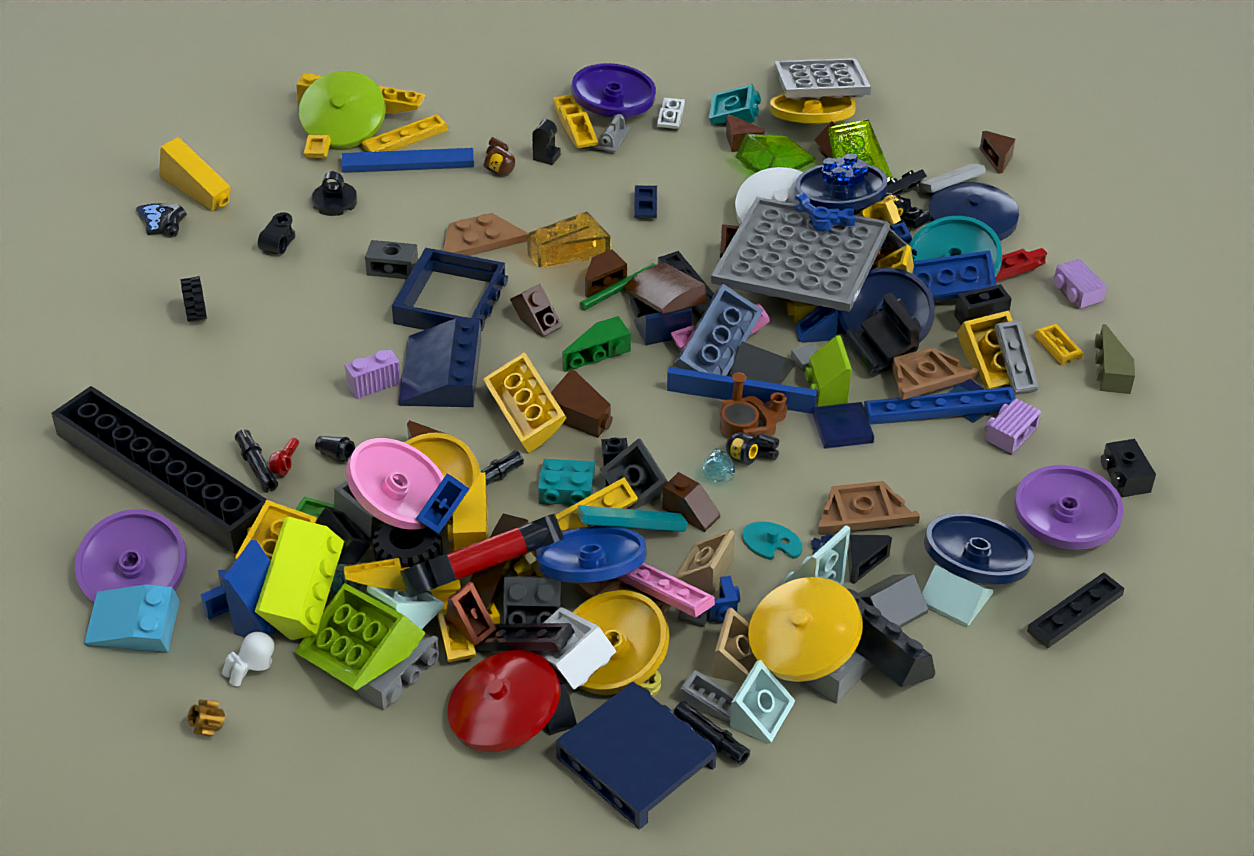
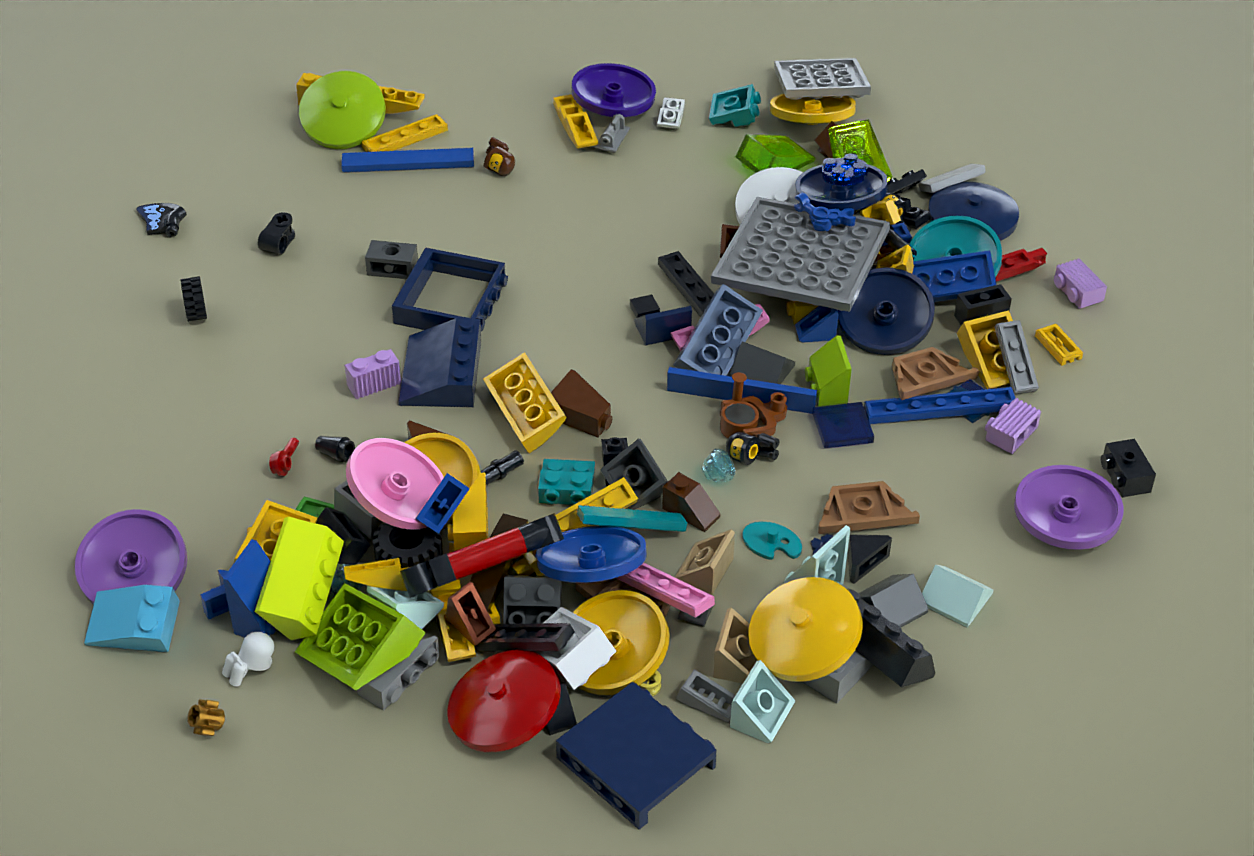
black brick [51,386,268,554] -> none
yellow slope [159,137,231,211] -> none
black pin [234,429,278,493] -> none
yellow plate [303,135,331,158] -> none
black tile [312,171,357,216] -> none
medium nougat wing [443,213,528,256] -> none
reddish brown slope [510,284,562,337] -> none
clear yellow wedge [527,211,611,268] -> none
black leg [532,119,561,165] -> none
green slope [562,316,631,372] -> none
green bar [579,263,655,310] -> none
reddish brown slope [585,249,627,298] -> none
reddish brown slope [624,262,707,314] -> none
dark blue slope [634,185,657,218] -> none
black pin [673,701,751,765] -> none
blue bracket [709,576,740,622] -> none
copper slope [726,115,765,152] -> none
light grey tile [791,343,818,371] -> none
black piece [842,292,921,377] -> none
dark blue dish [924,513,1034,584] -> none
reddish brown slope [980,131,1016,174] -> none
black plate [1027,572,1125,649] -> none
olive slope [1095,324,1135,394] -> none

